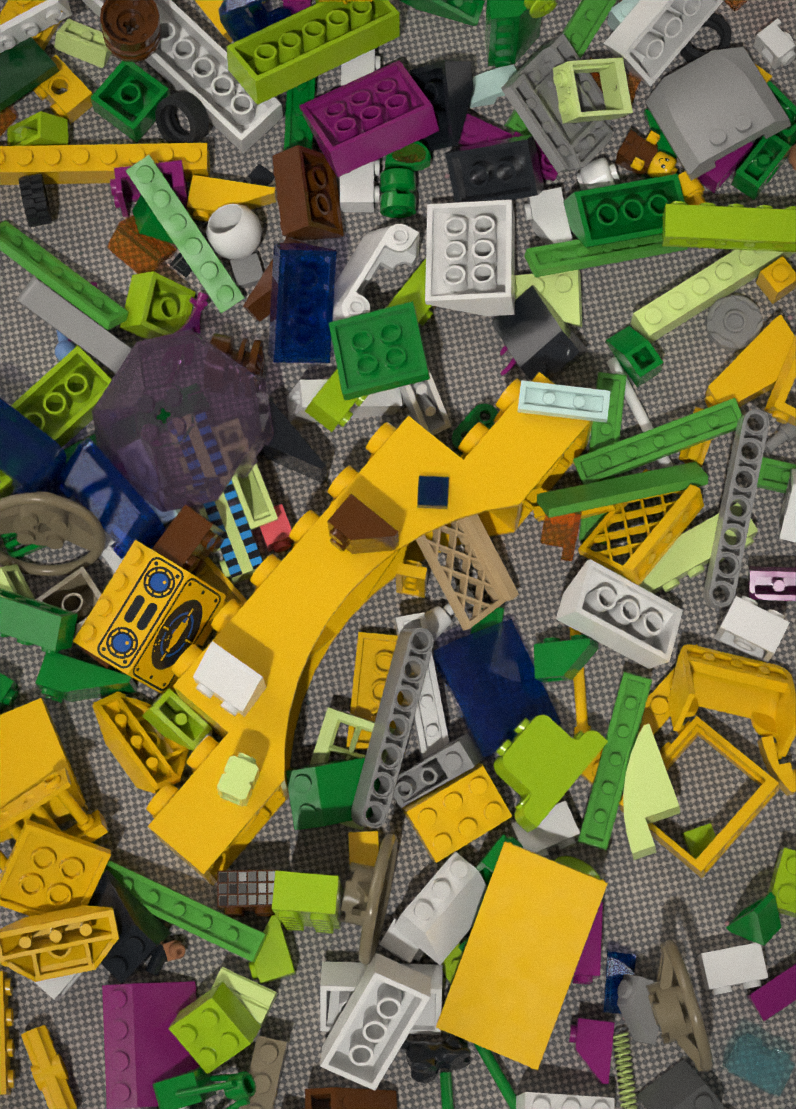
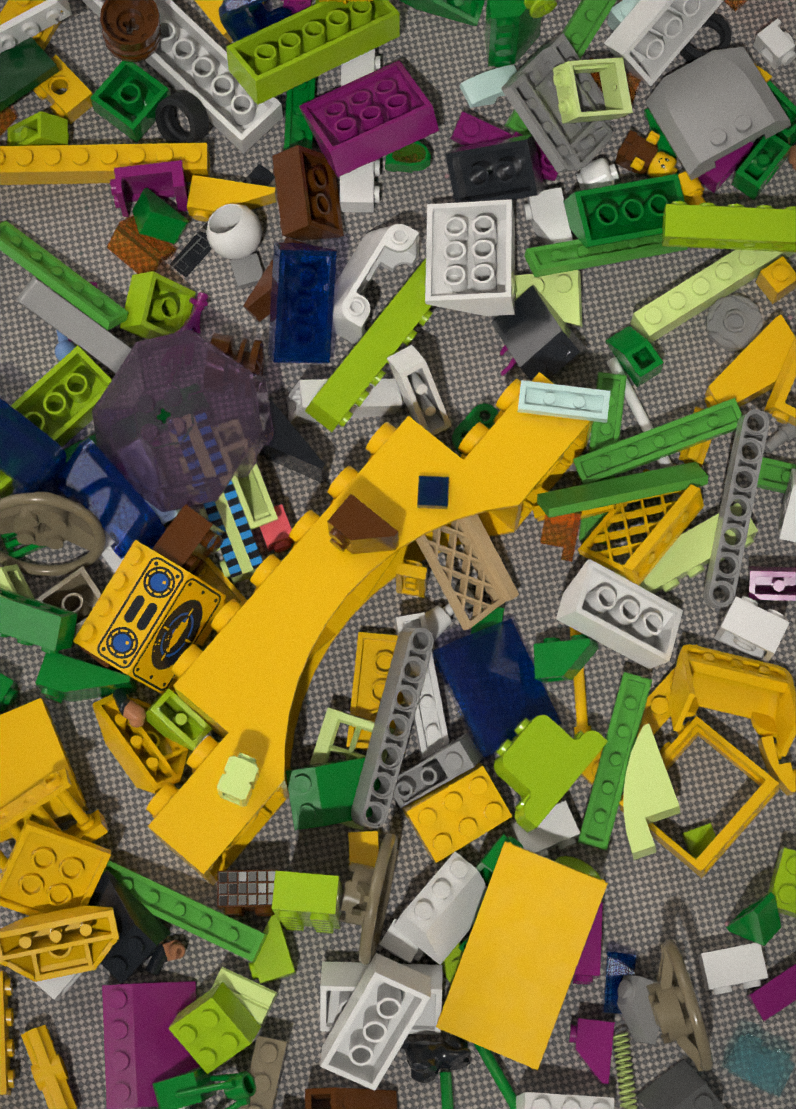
black tyre [19,174,52,228] -> none
yellowish green slope [54,19,111,68] -> none
bright green plate [125,155,245,314] -> none
white slope [193,641,266,717] -> none
green plate [329,301,430,401] -> none
green wheel [380,168,416,218] -> none
black slope [410,61,474,152] -> none
none -> arm [113,688,146,727]

